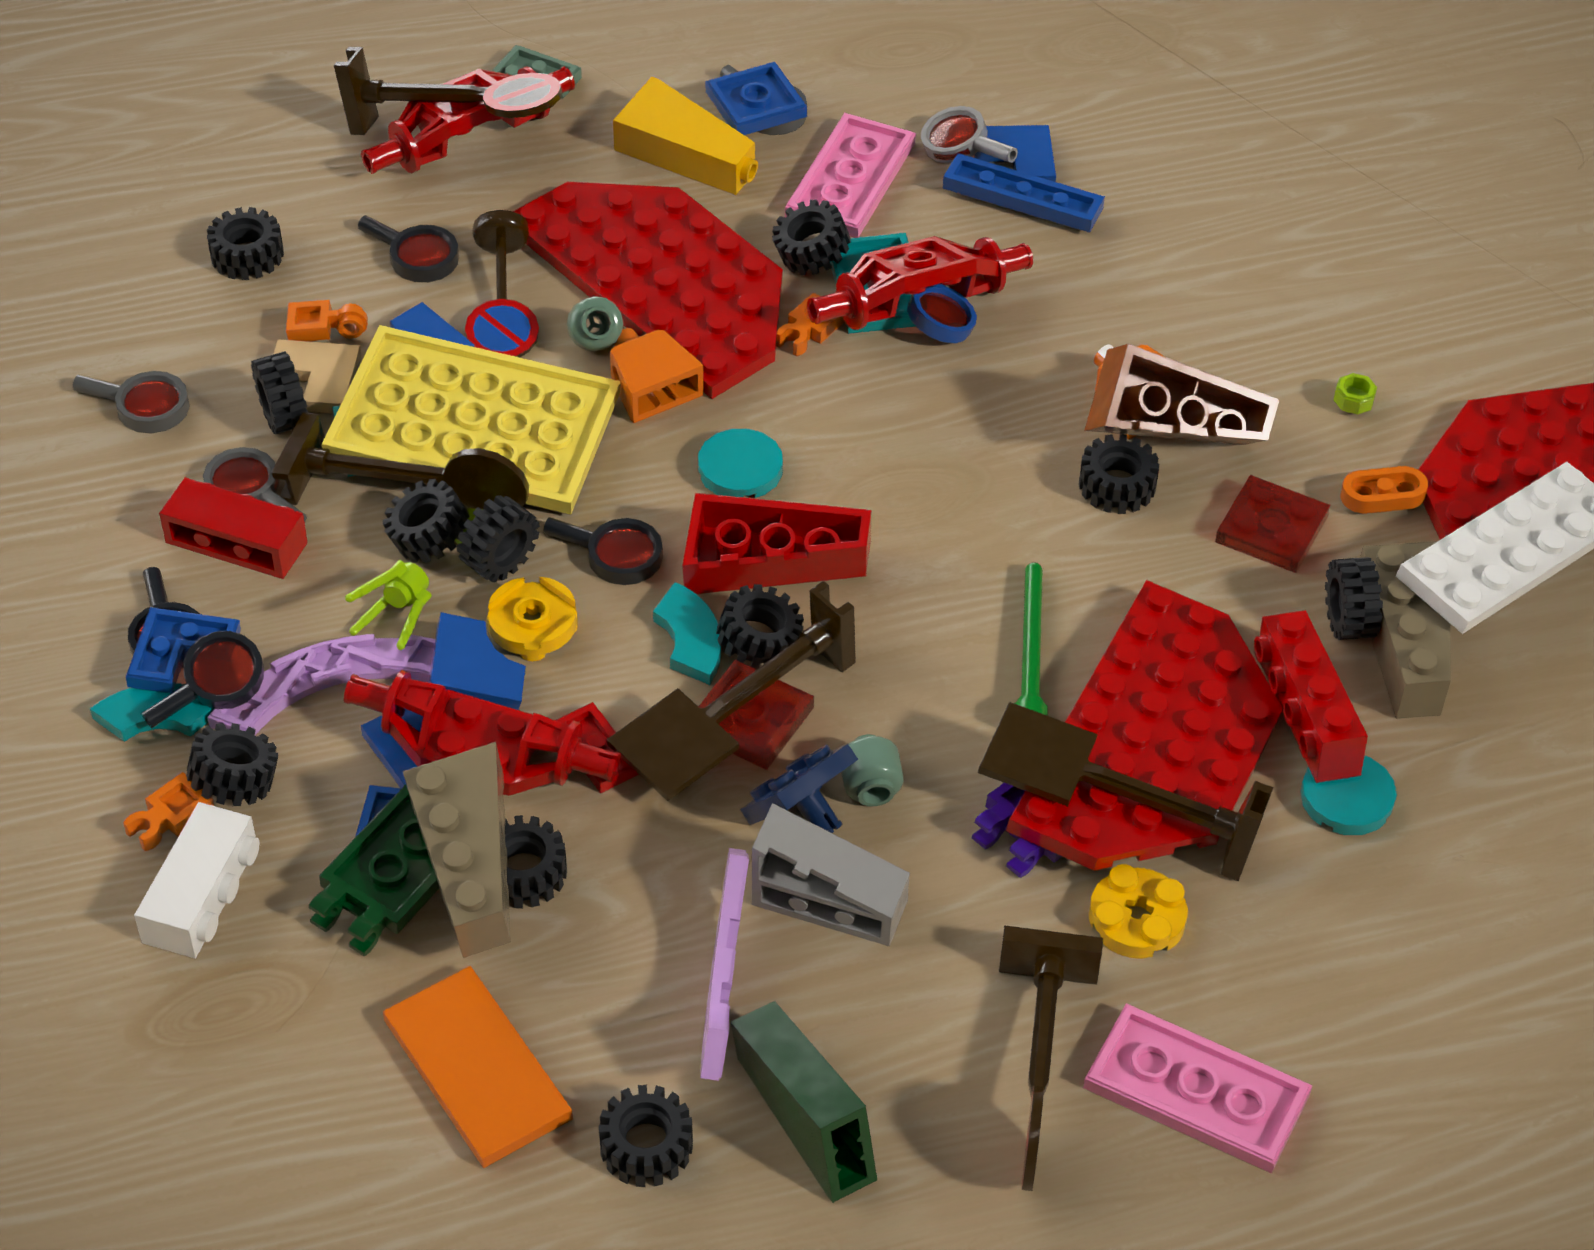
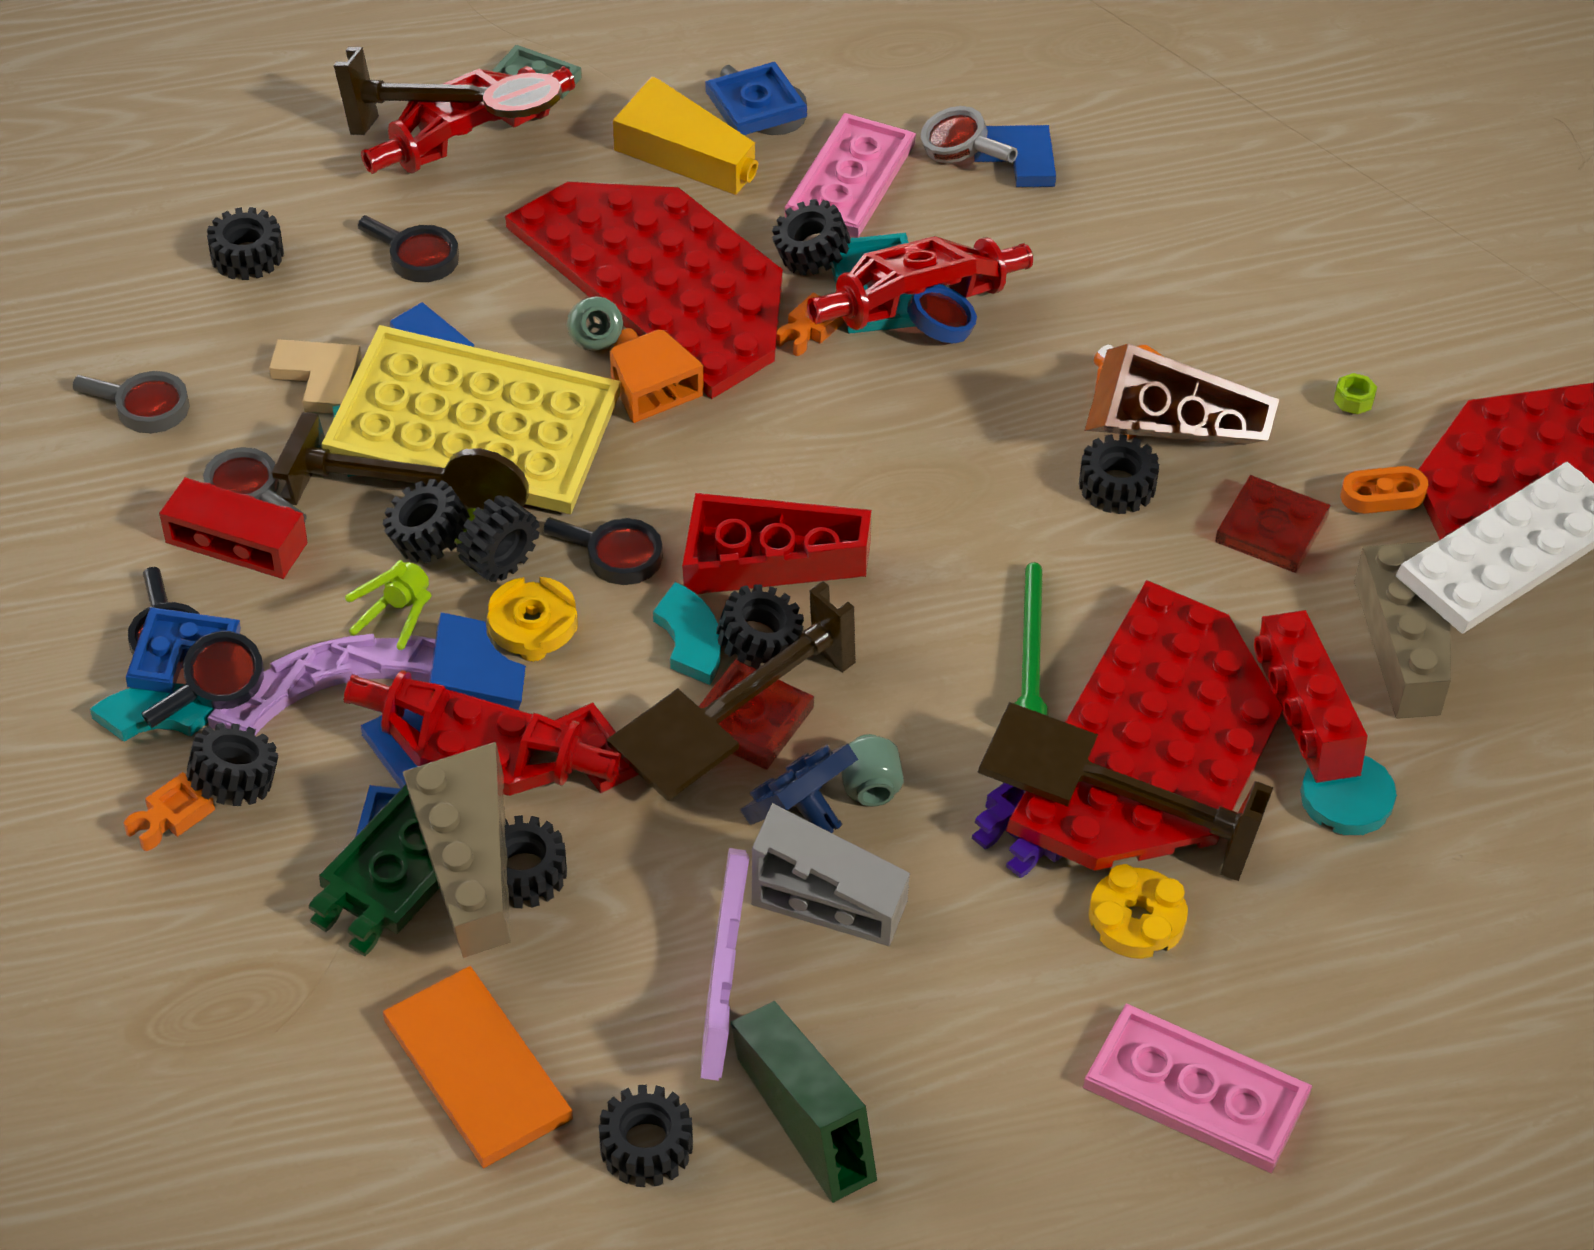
white brick [134,802,260,959] -> none
black tyre [251,351,308,435] -> none
orange plate [286,300,368,342] -> none
piece [465,210,539,358] -> none
teal tile [698,429,783,498] -> none
blue plate [942,153,1105,233] -> none
dark brown piece [999,925,1103,1191] -> none
black tyre [1325,557,1383,640] -> none

